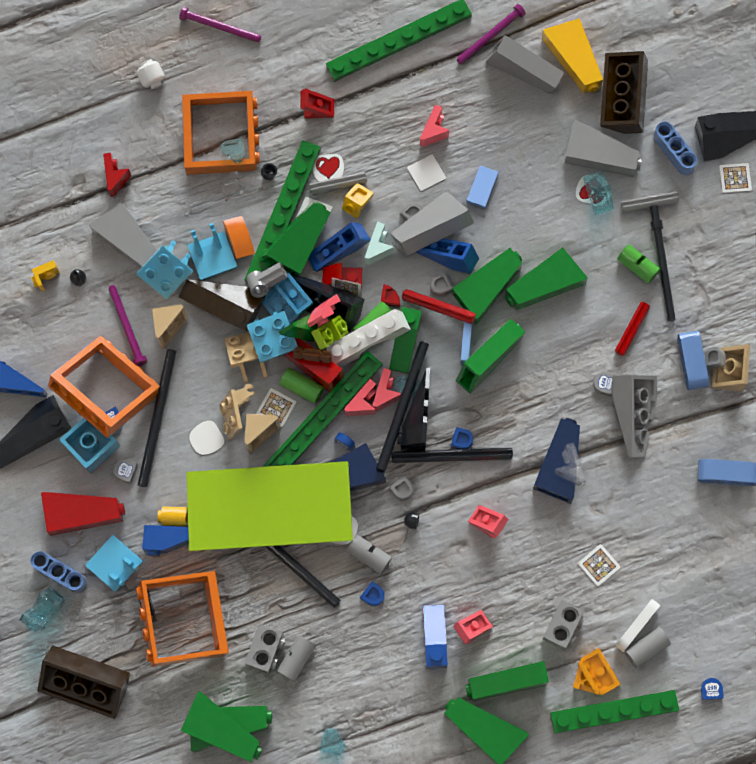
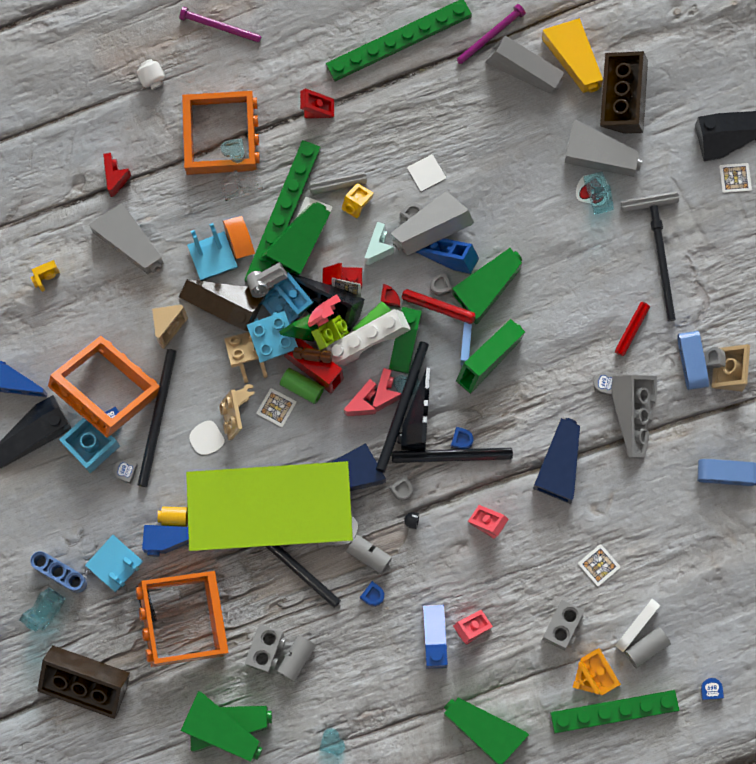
red slope [41,492,125,536] -> none
black hinge [70,269,86,286] -> none
magenta bar [108,285,148,366] -> none
medium azure plate [136,240,193,299] -> none
tan slope [245,414,281,454] -> none
black hinge [261,163,277,180] -> none
green plate [262,351,383,467] -> none
blue slope [308,222,371,272] -> none
sticker [313,154,344,181] -> none
blue tile [334,433,355,451] -> none
coral slope [420,105,449,147] -> none
green slope [465,661,549,701] -> none
light blue tile [467,166,498,209] -> none
green slope [505,247,588,310] -> none
clear slope [555,442,586,487] -> none
bright green pin [617,244,660,284] -> none
medium blue beam [654,121,697,175] -> none

